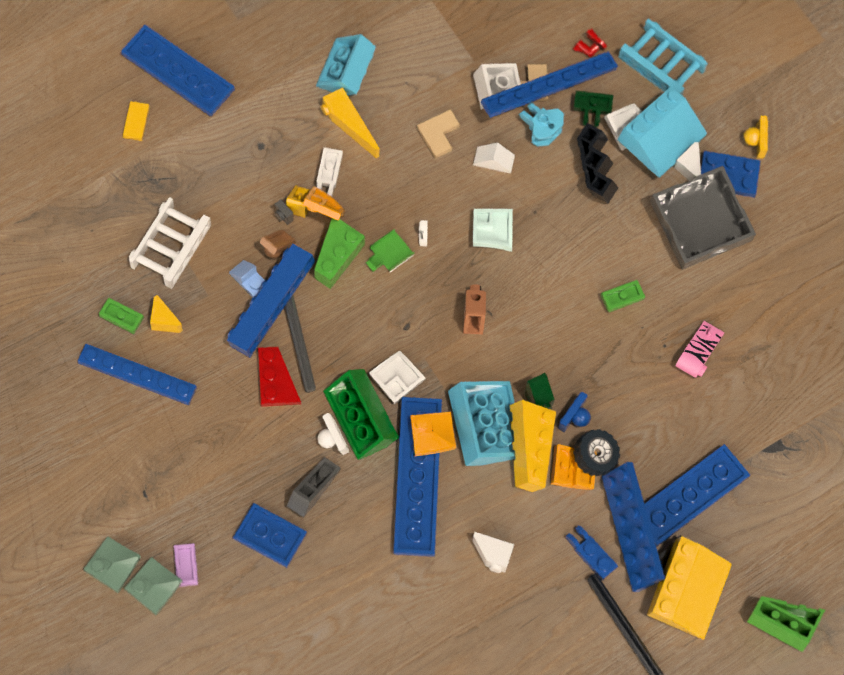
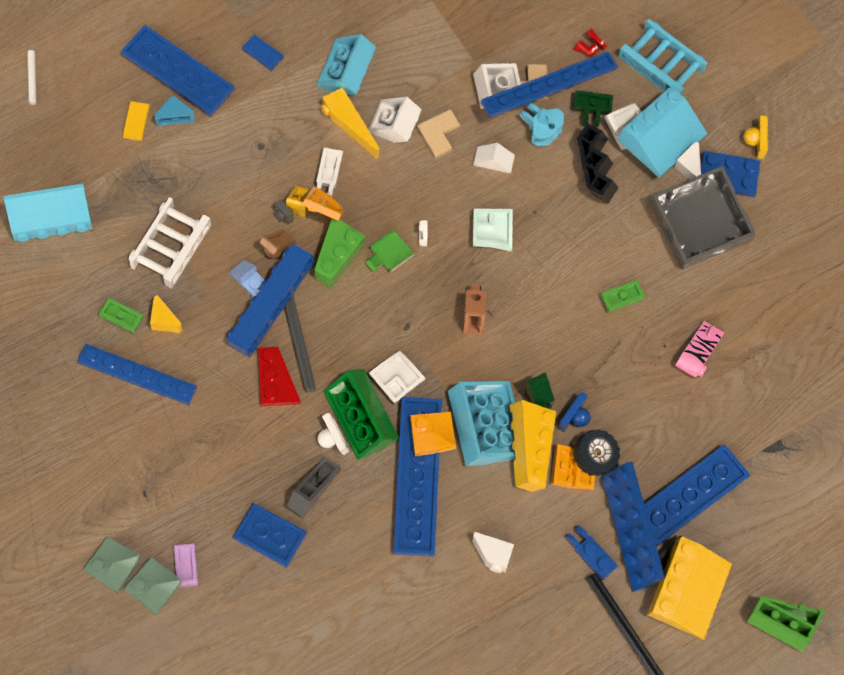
none -> medium azure slope [3,184,92,242]
none -> white bar [27,50,36,105]
none -> dark azure slope [155,95,195,126]
none -> blue tile [242,34,284,71]
none -> white slope [368,97,422,143]

